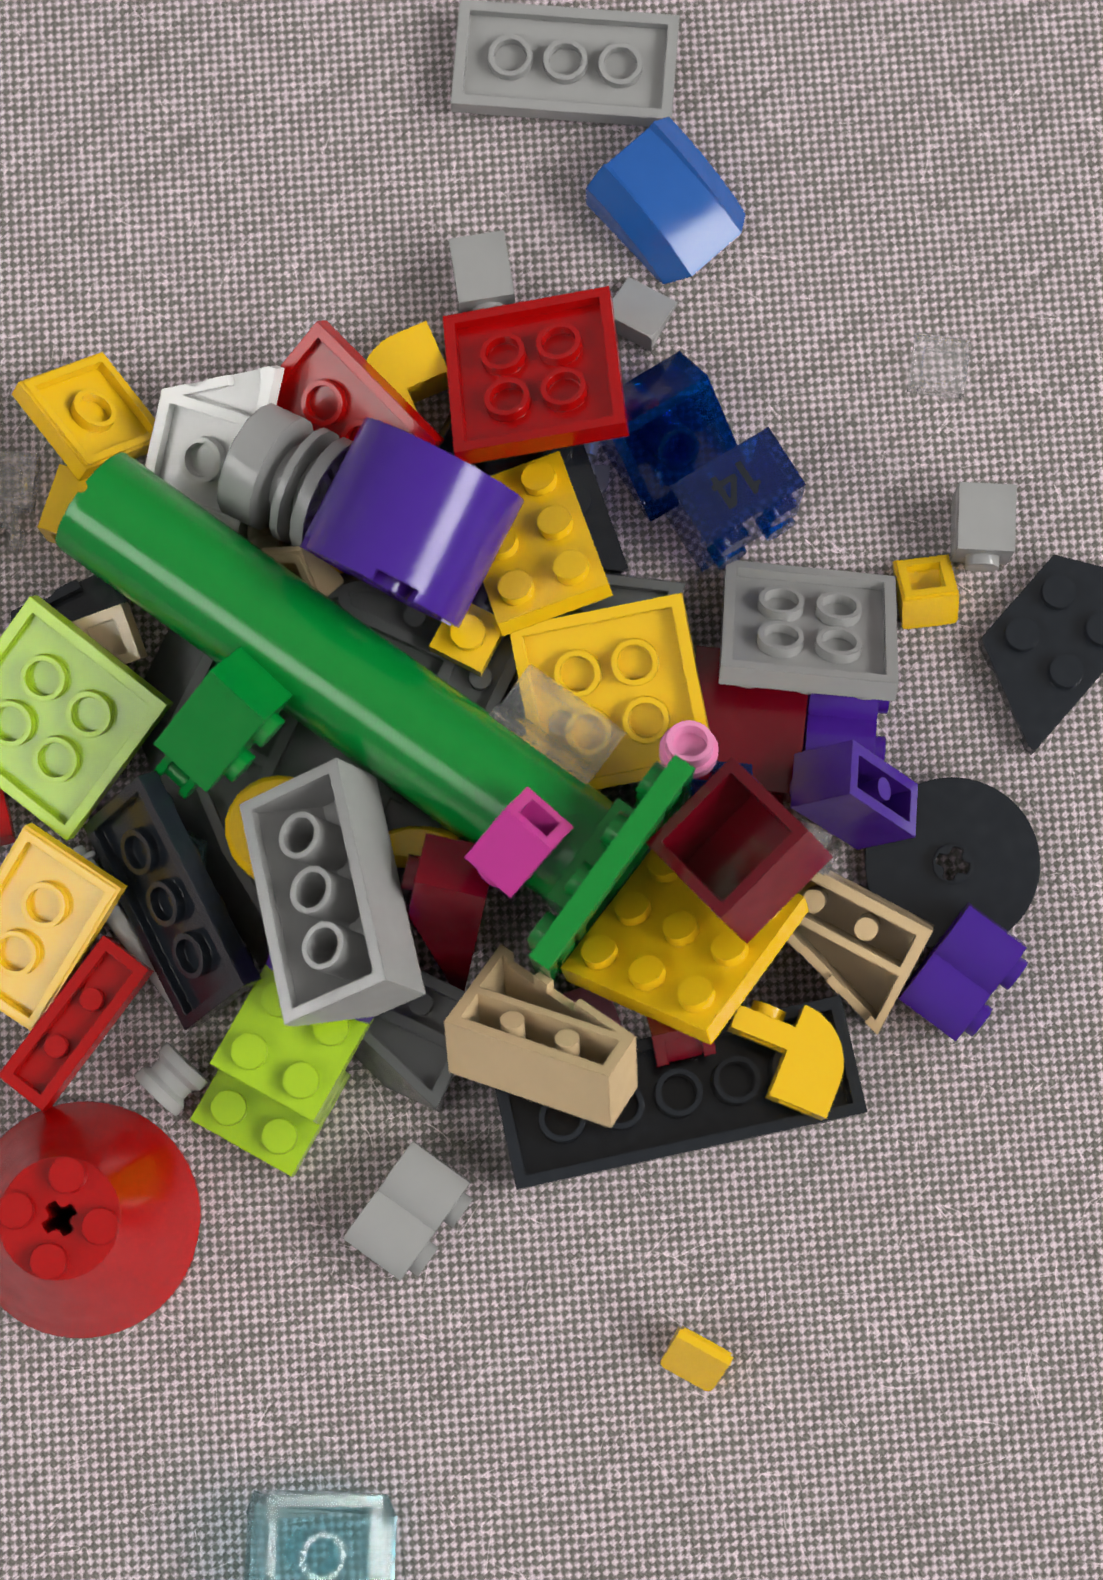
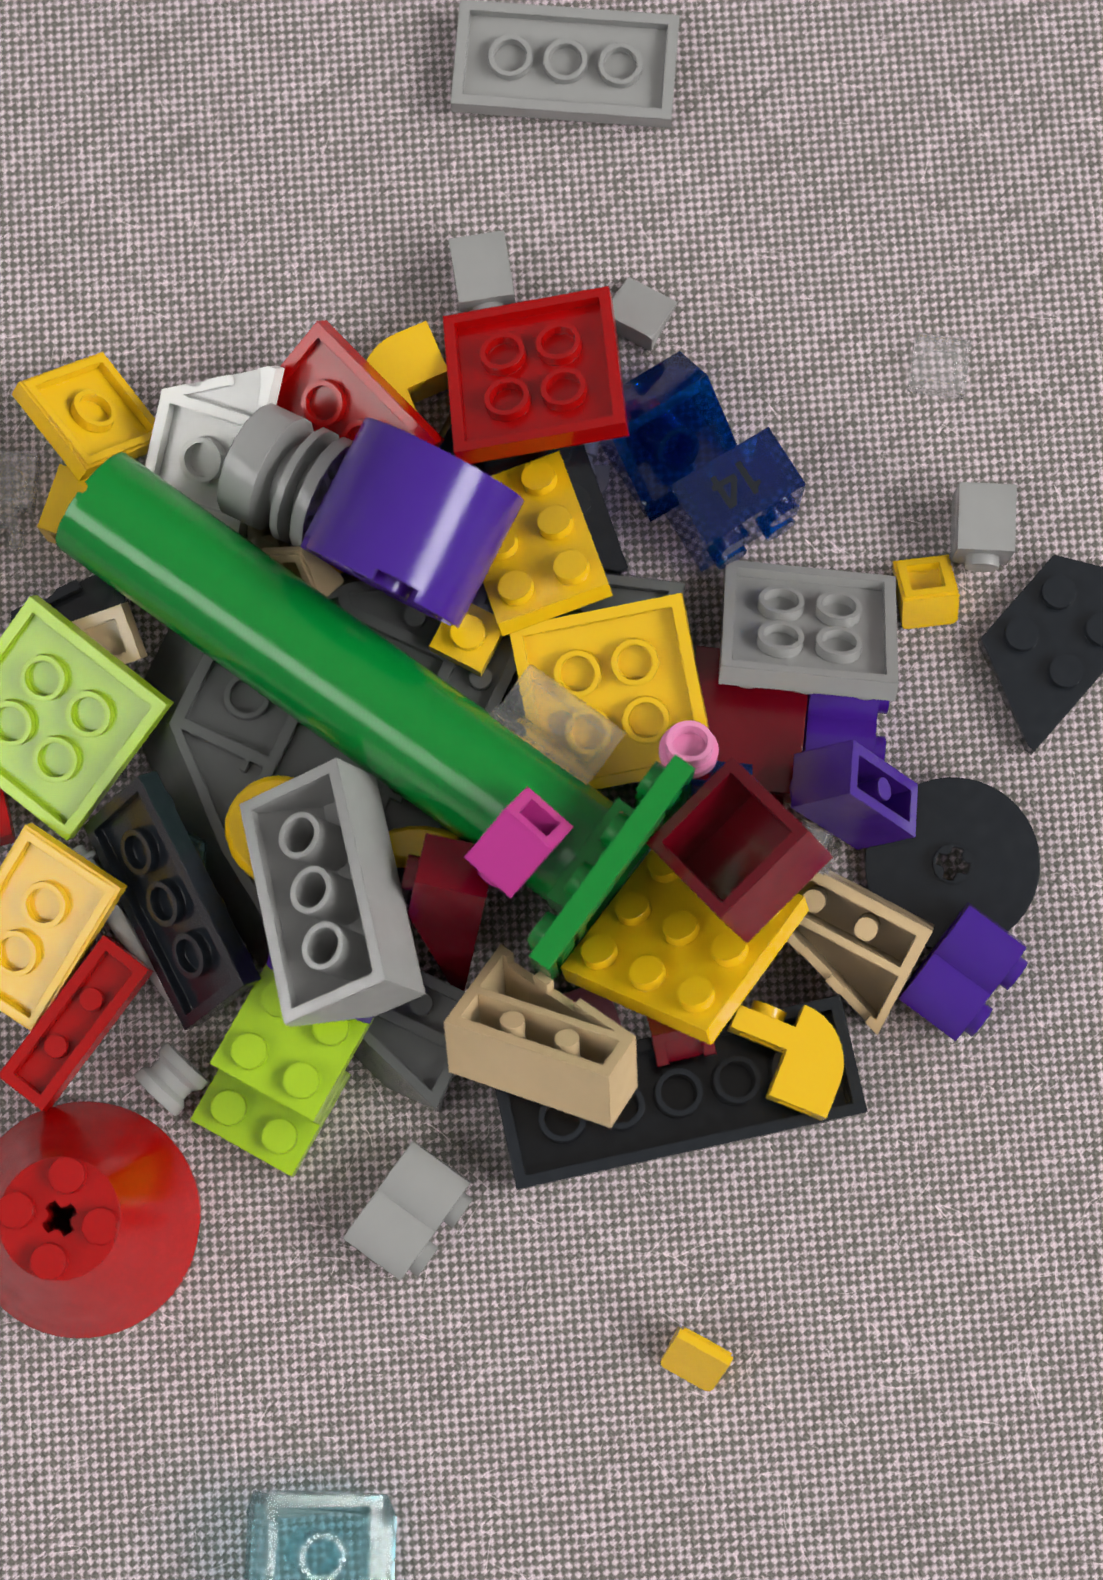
green brick [154,647,293,800] -> none
blue slope [586,116,746,284] -> none

